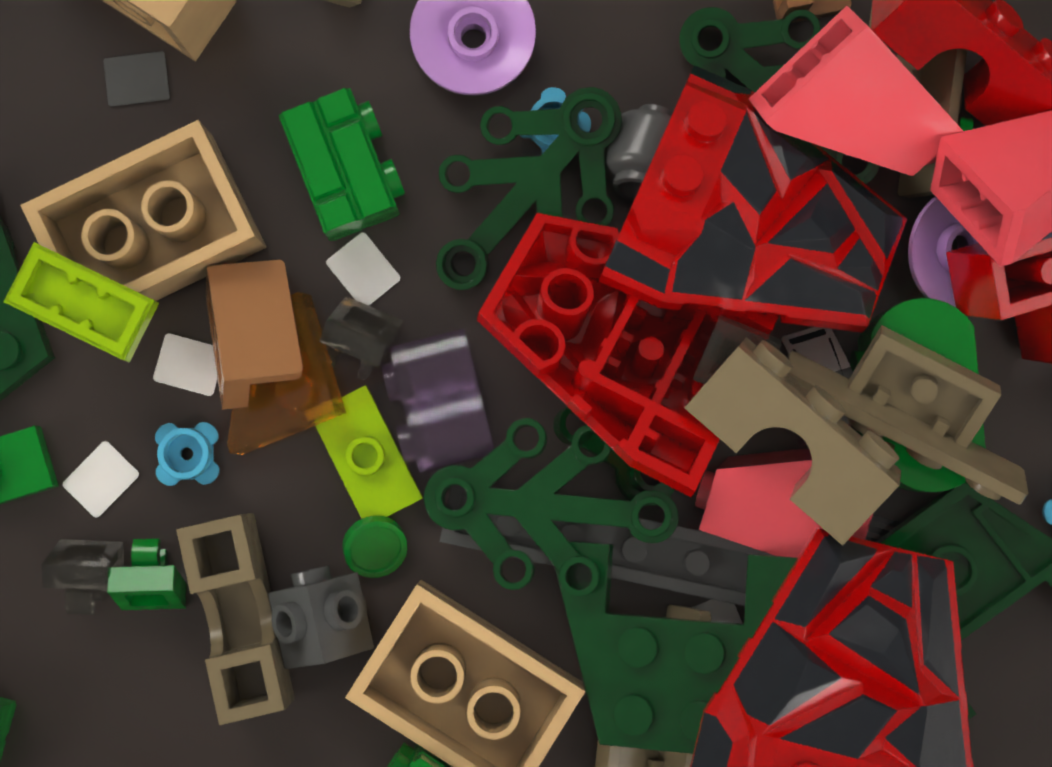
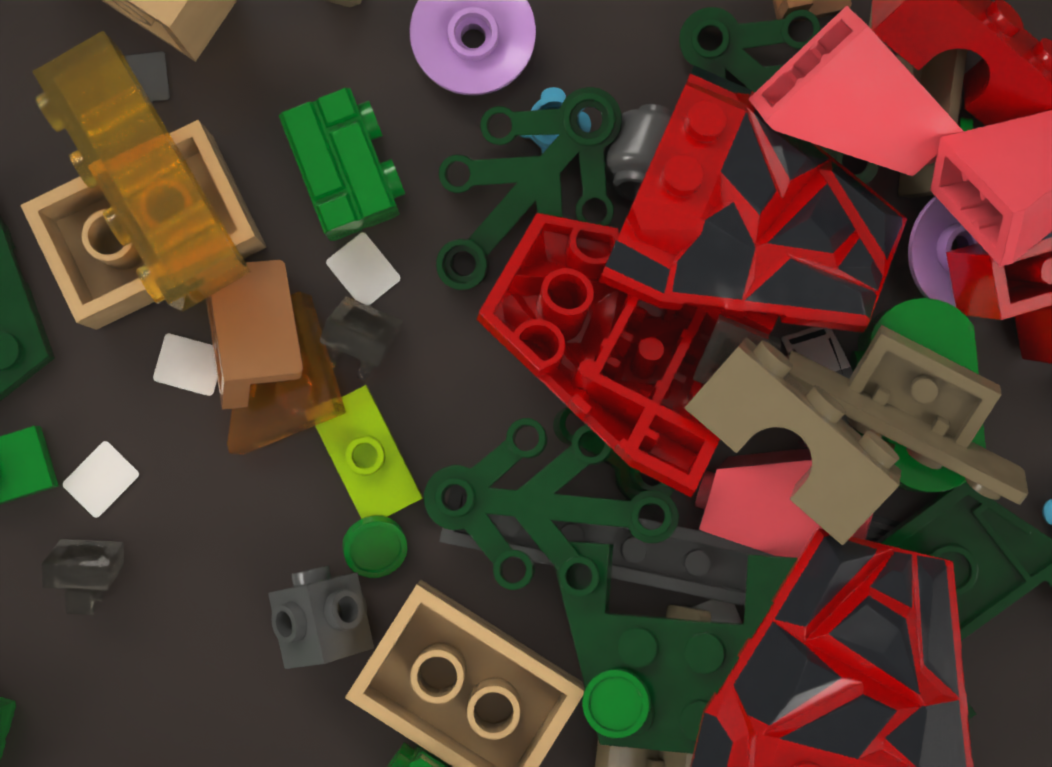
lime plate [3,242,159,363] -> none
green tile [107,538,187,610] -> none
medium azure plate [155,422,220,486] -> none
dark tan arch [176,513,295,725] -> none
clear purple brick [381,329,494,474] -> none
none -> clear yellow brick [32,31,251,312]
none -> green piece [582,669,651,738]

